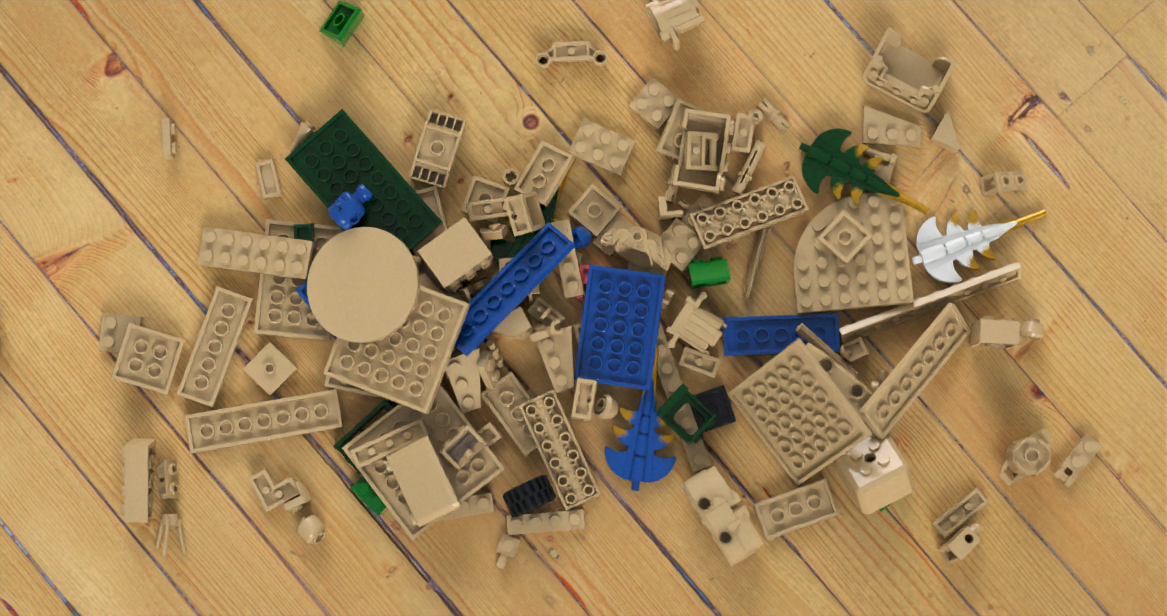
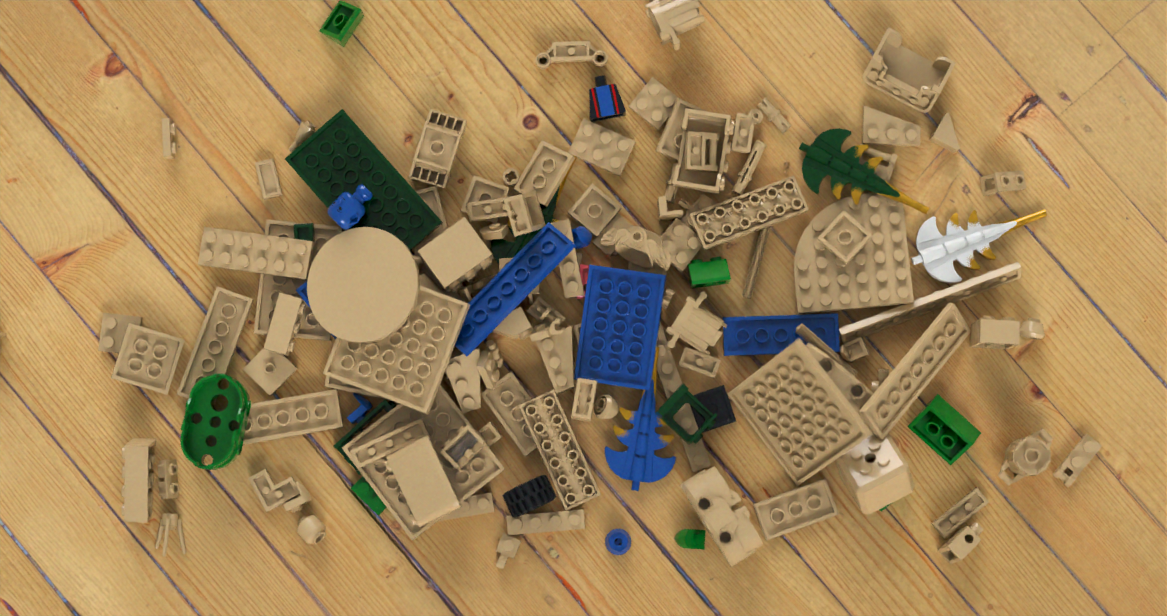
none -> green piece [180,374,251,470]
none -> tan brick [264,293,306,356]
none -> blue plate [347,393,373,424]
none -> torso [589,75,626,122]
none -> blue cone [605,529,631,555]
none -> green plate [674,529,706,550]
none -> green slope [907,394,981,465]

